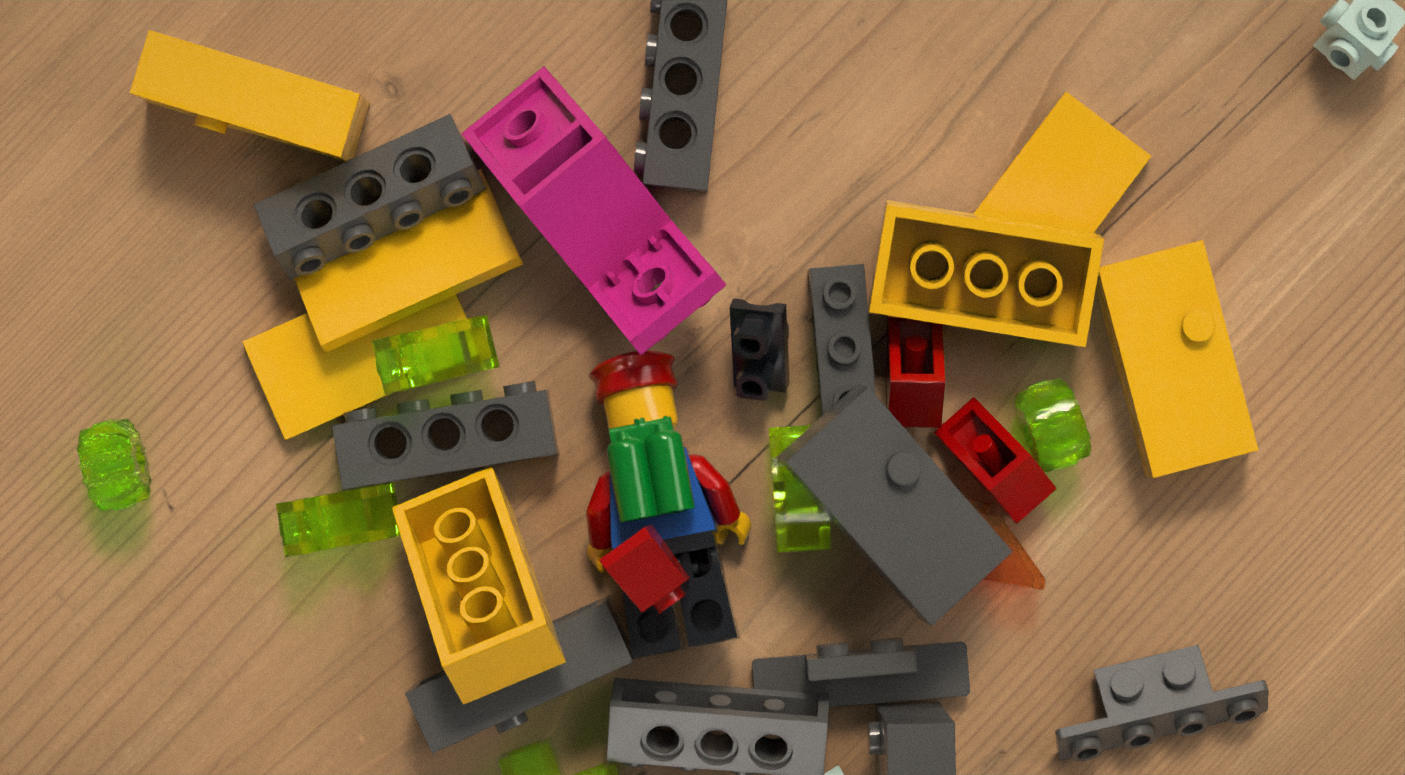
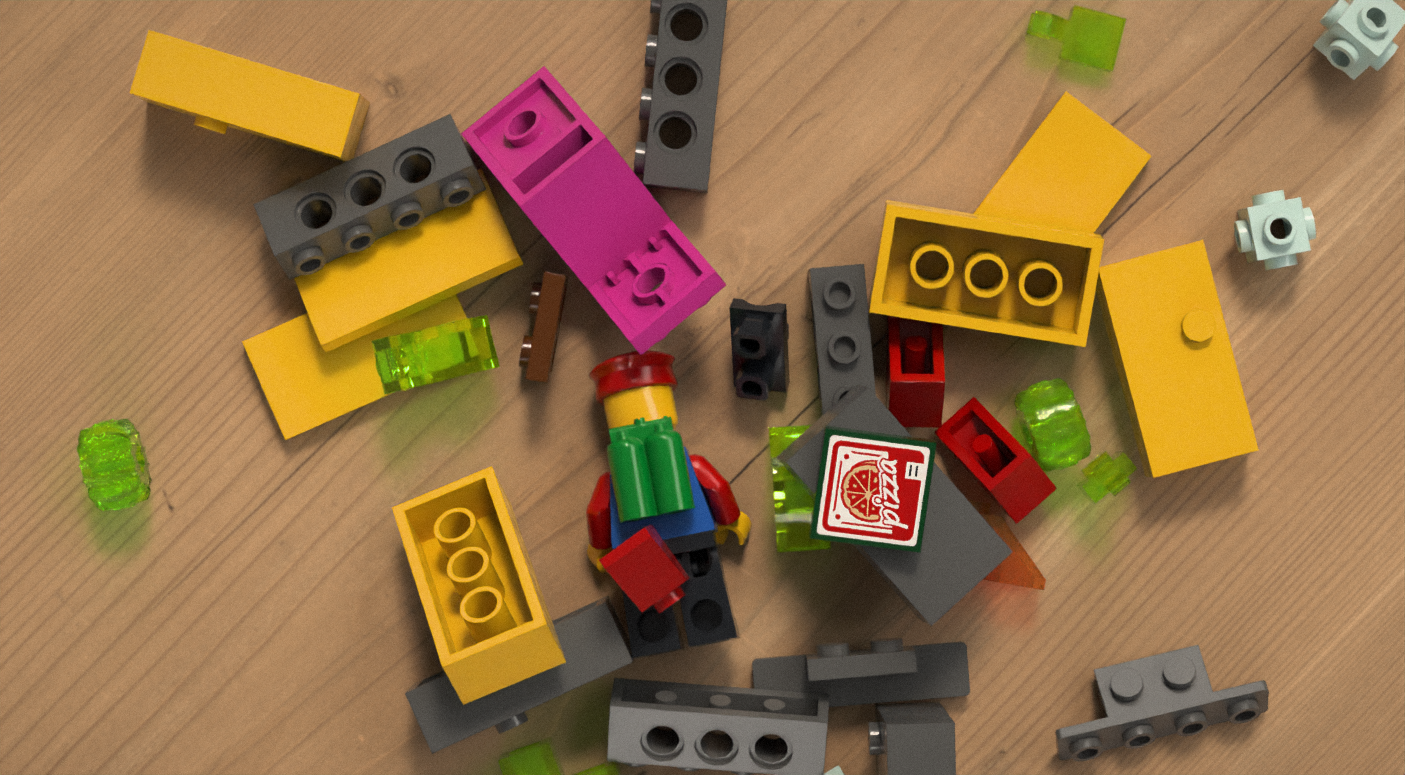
clear neon green brick [276,482,401,557] -> none
dark grey brick [332,381,559,490] -> none
none -> reddish brown plate [519,271,569,383]
none -> tile [809,426,937,553]
none -> clear neon green plate [1026,5,1126,72]
none -> clear neon green plate [1076,450,1137,503]
none -> light aqua brick [1234,190,1316,270]

